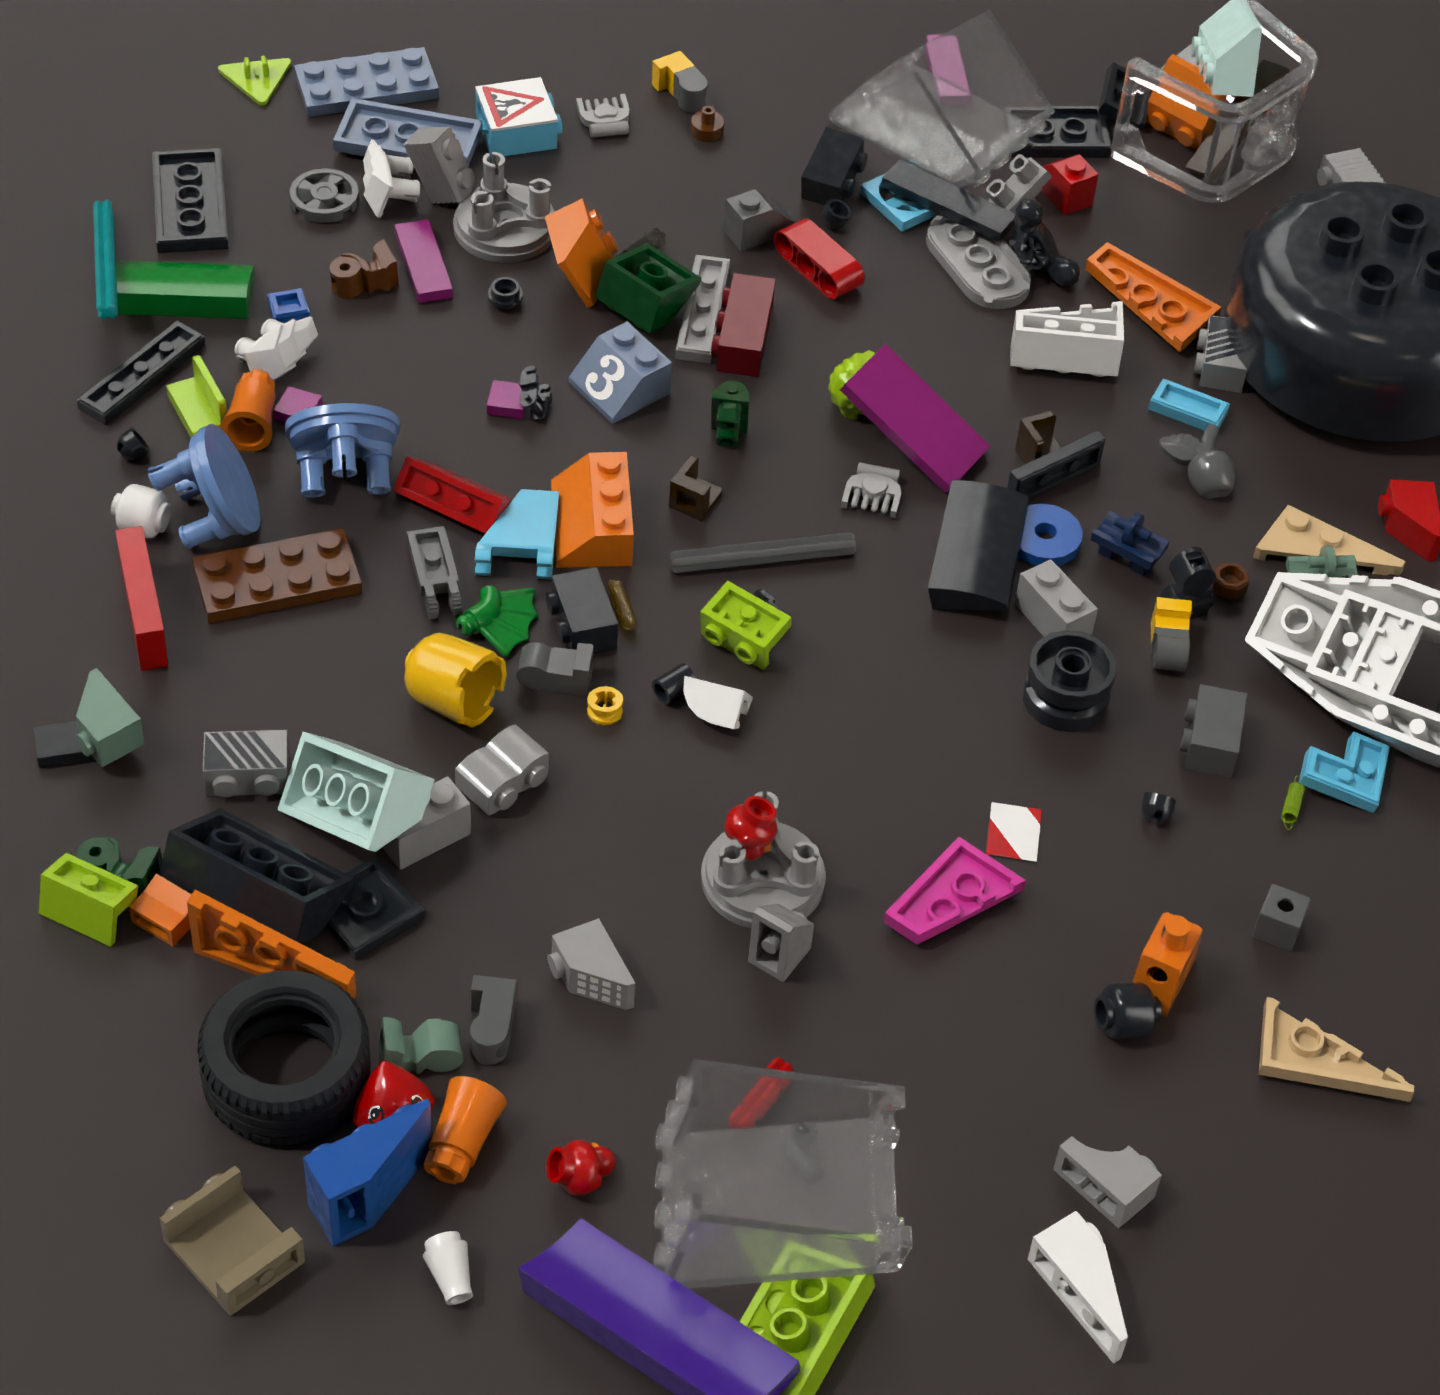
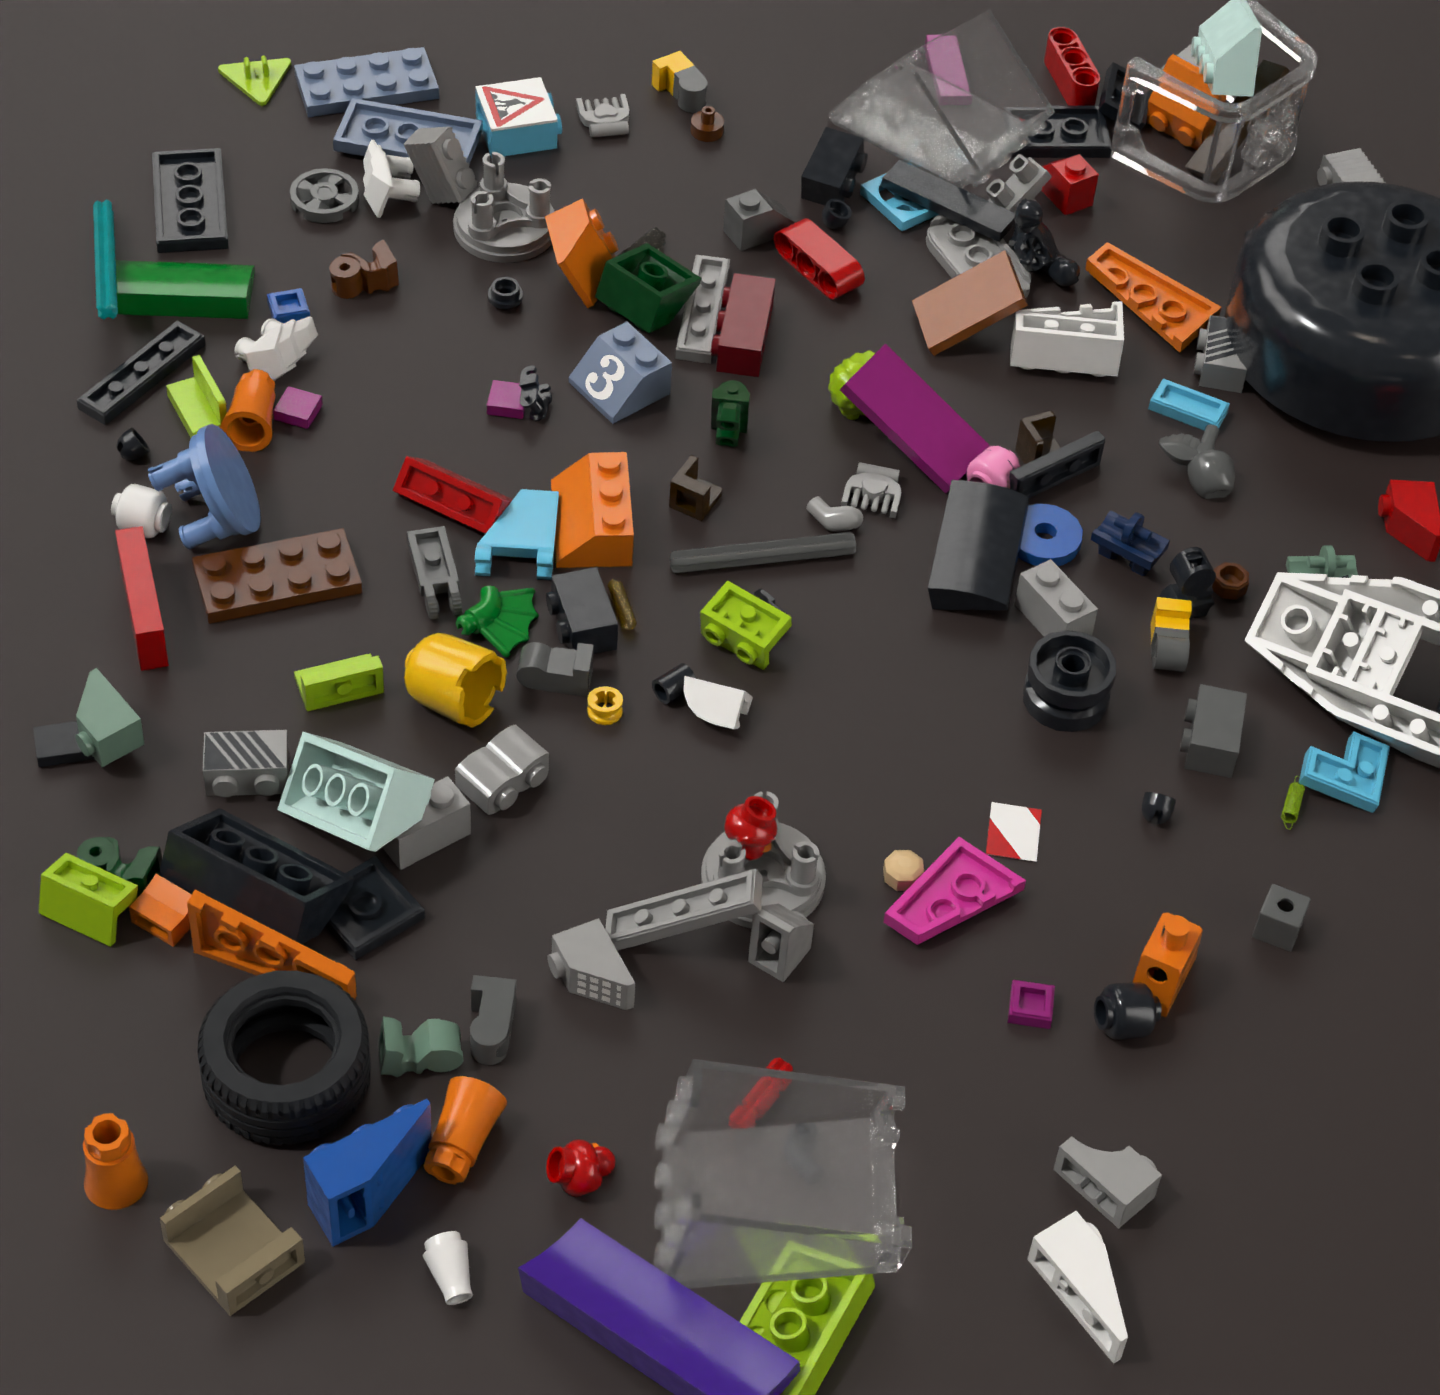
medium blue piece [285,403,400,498] -> none
red piece [352,1060,436,1127] -> none
tile [394,219,453,303] -> none
tan wing [1253,505,1406,576] -> none
tan wing [1258,997,1414,1102] -> none
none -> orange plant [83,1113,148,1210]
none -> lime panel [294,653,384,711]
none -> light grey tile [605,869,763,951]
none -> light grey arm [806,496,863,532]
none -> tan tile [883,850,924,891]
none -> tile [912,250,1028,356]
none -> bright pink head [967,446,1021,489]
none -> magenta tile [1007,980,1055,1029]
none -> red beam [1044,27,1100,106]

